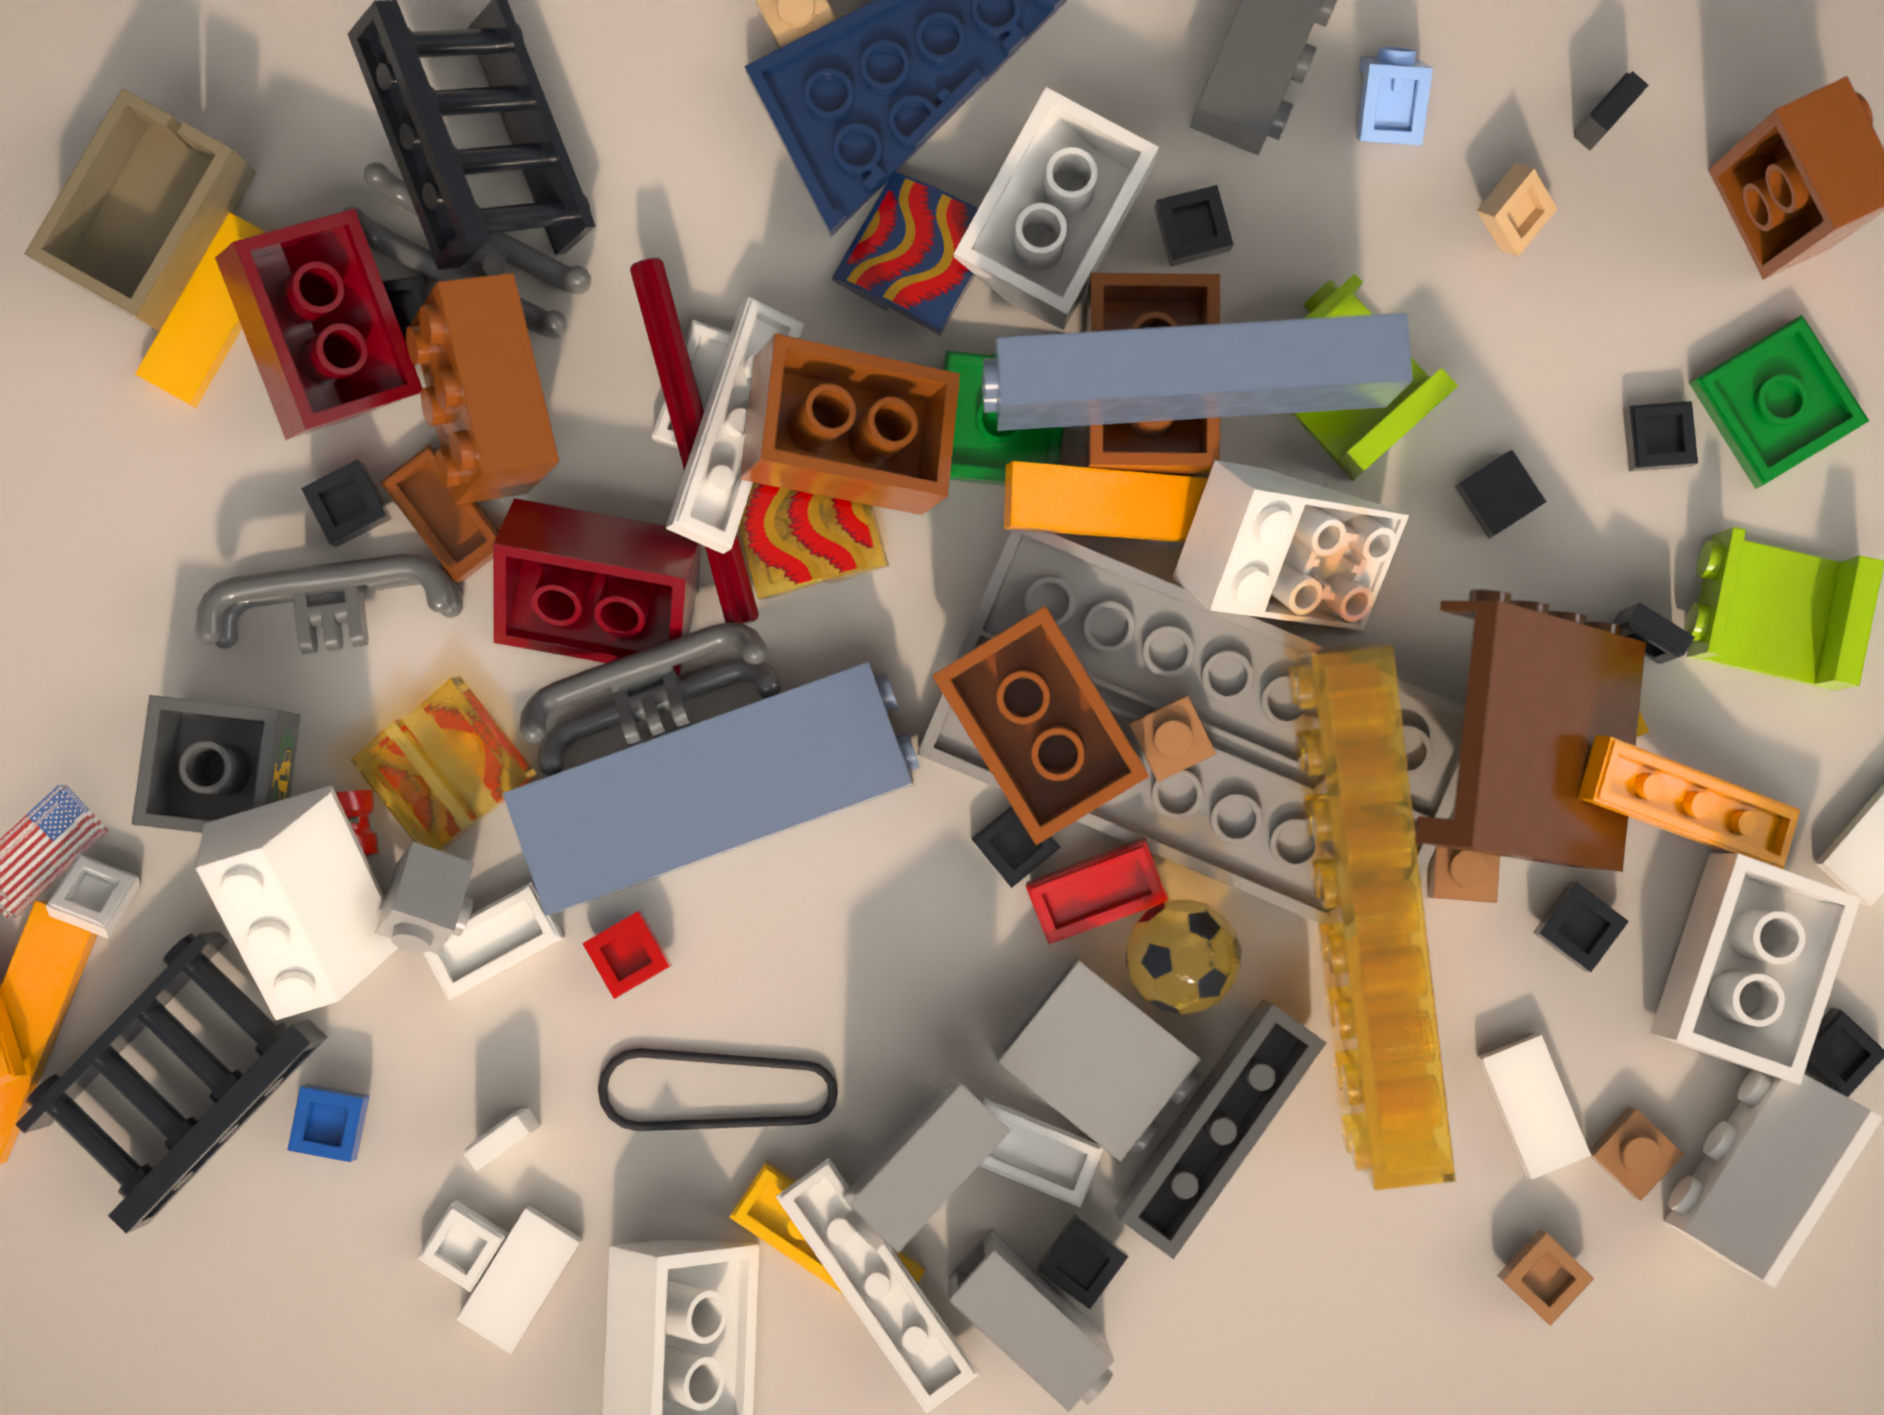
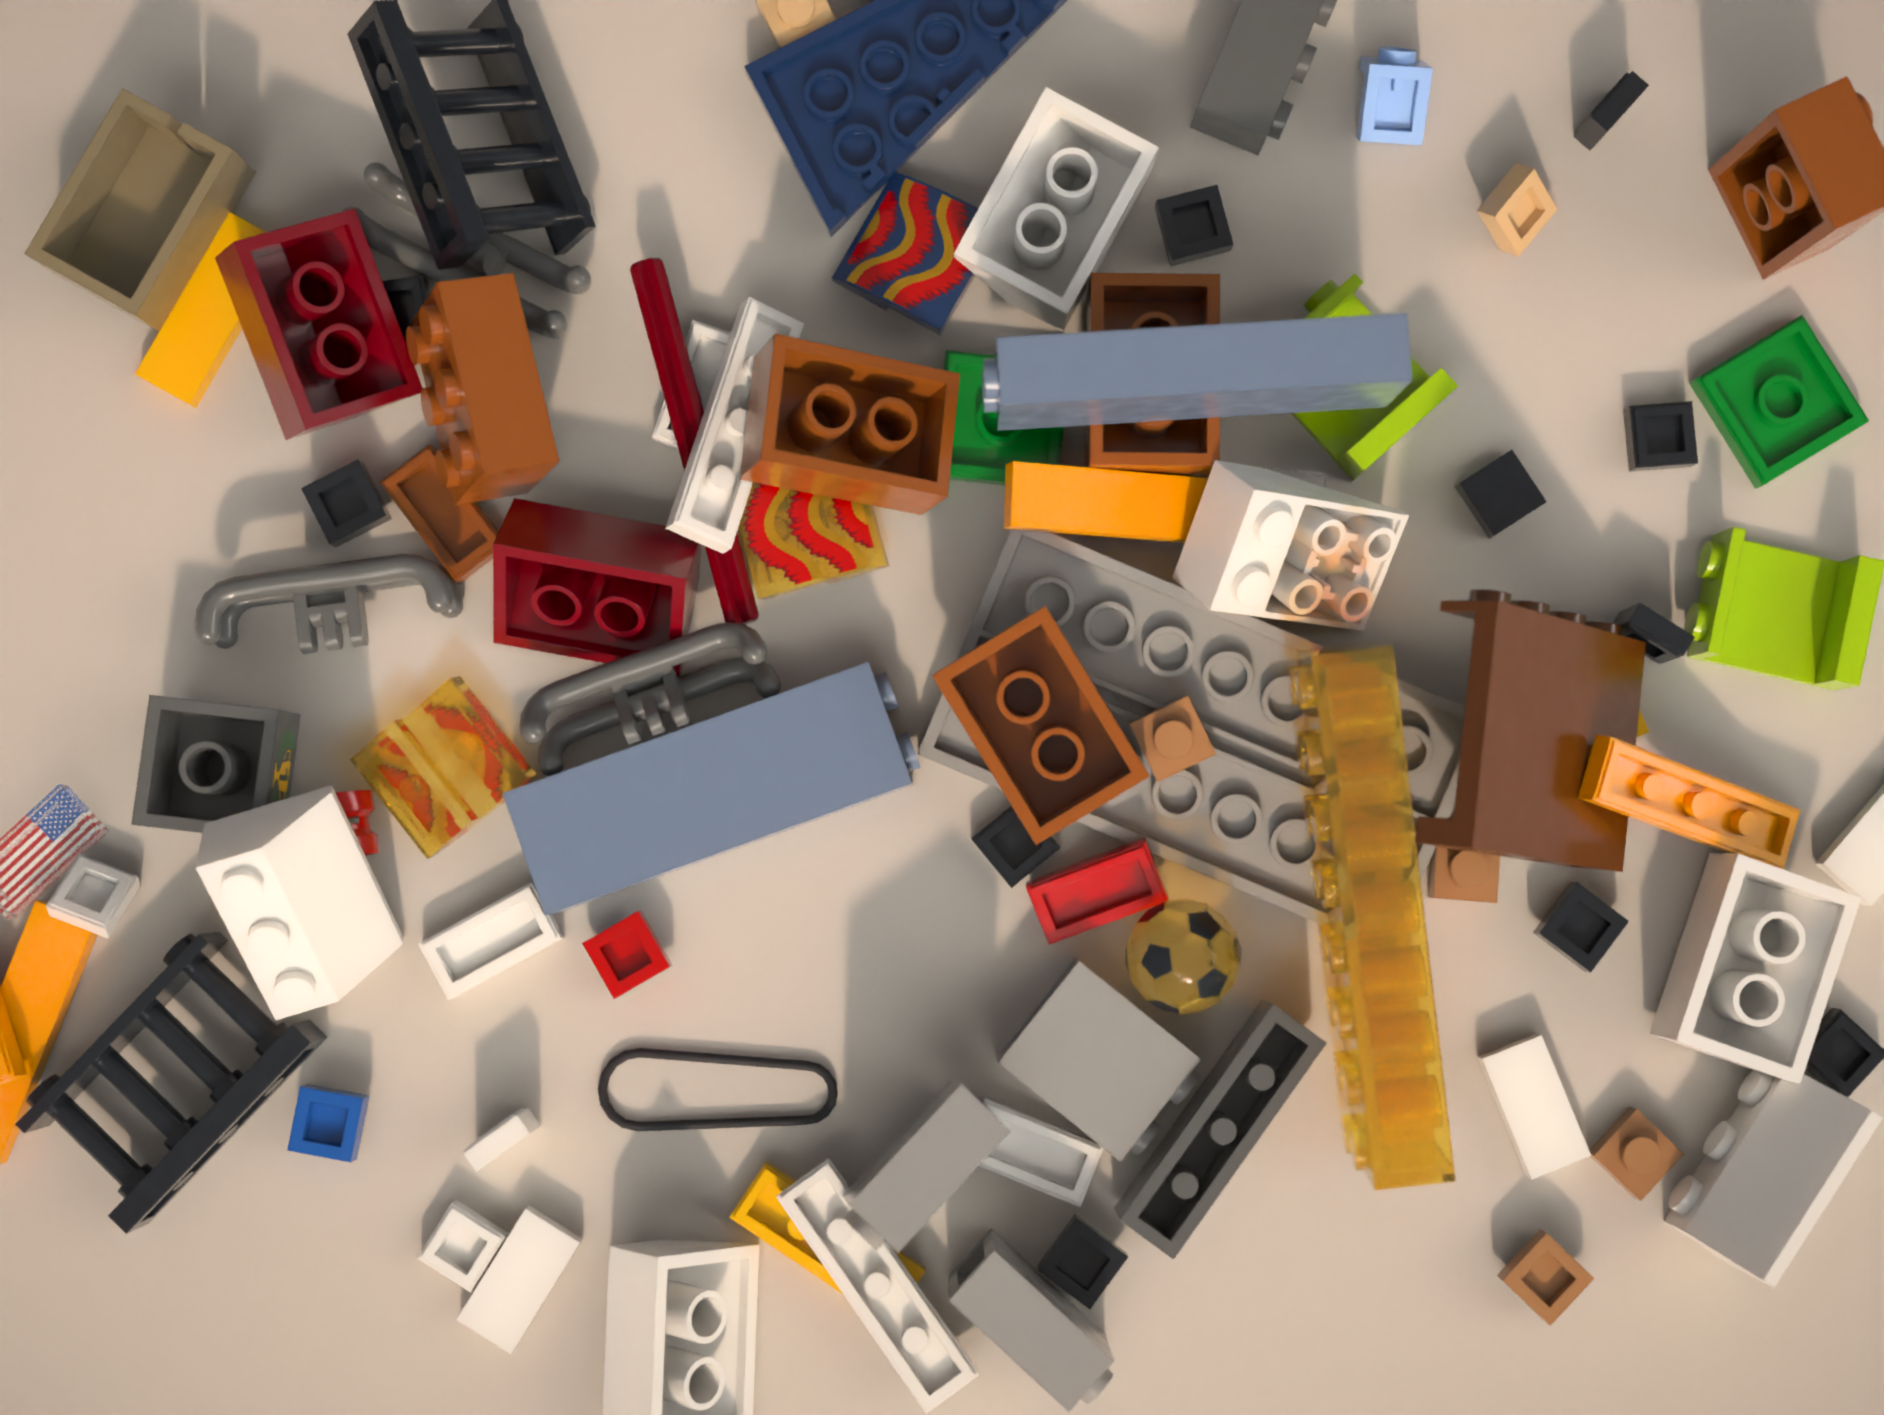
light grey brick [375,841,474,954] -> none

